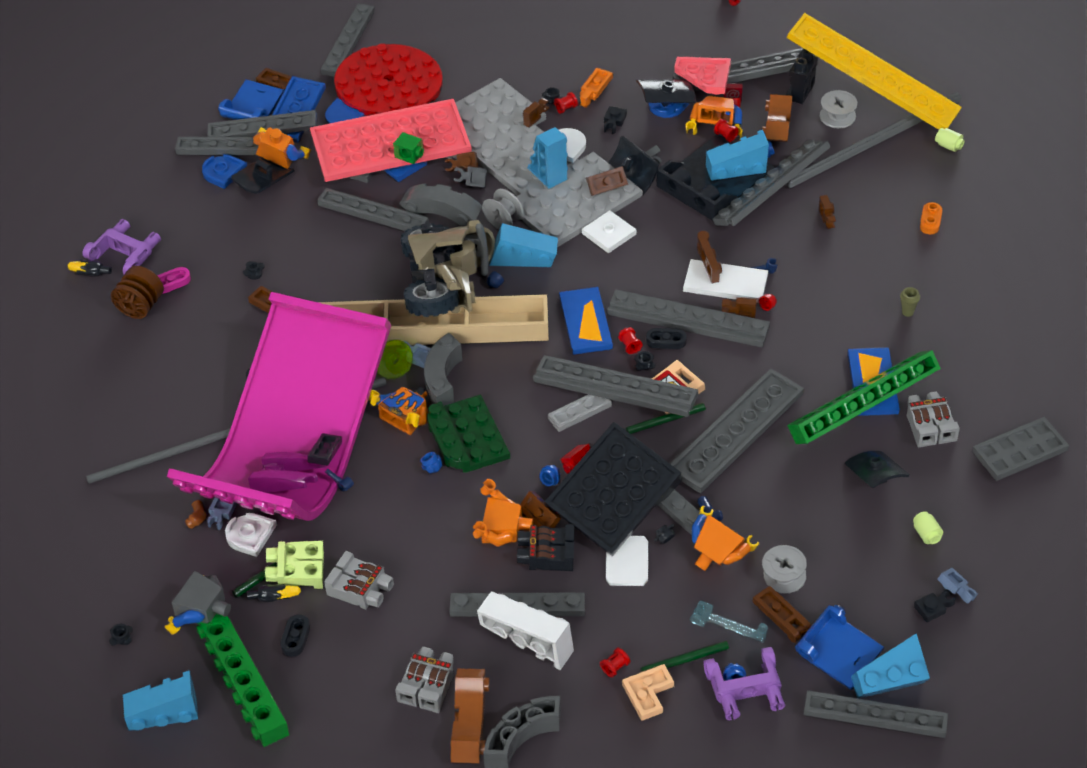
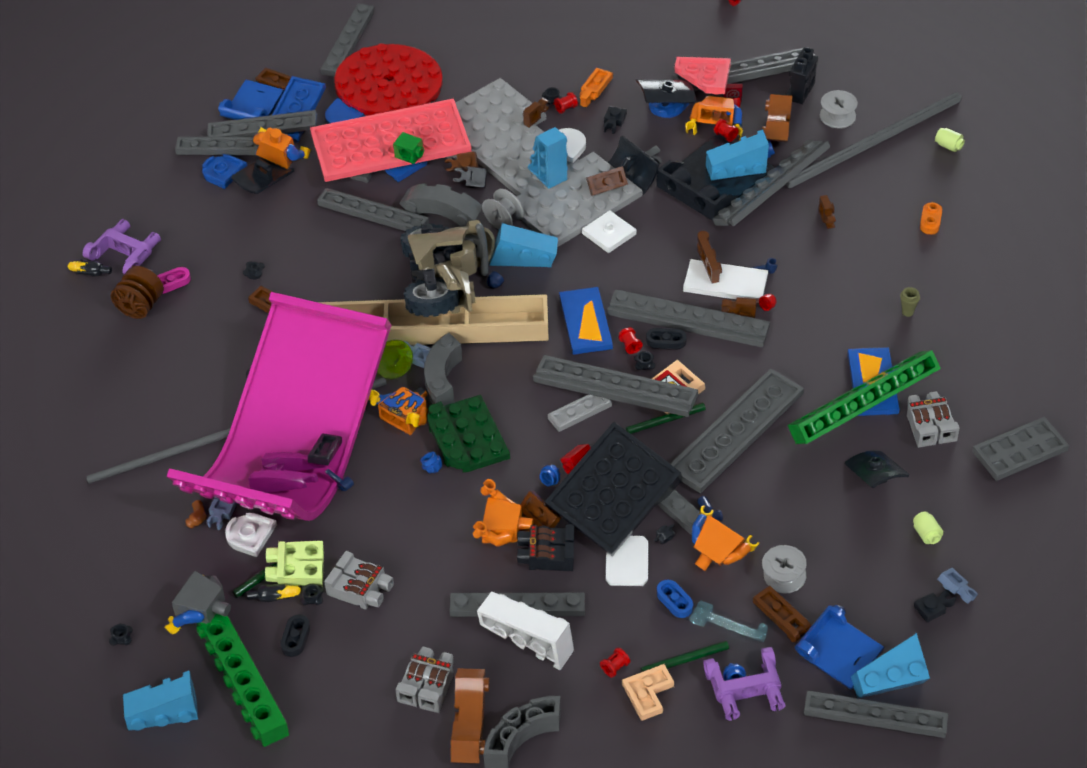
yellow plate [786,13,962,130] -> none
none -> black plate [301,584,324,605]
none -> blue plate [657,580,693,618]

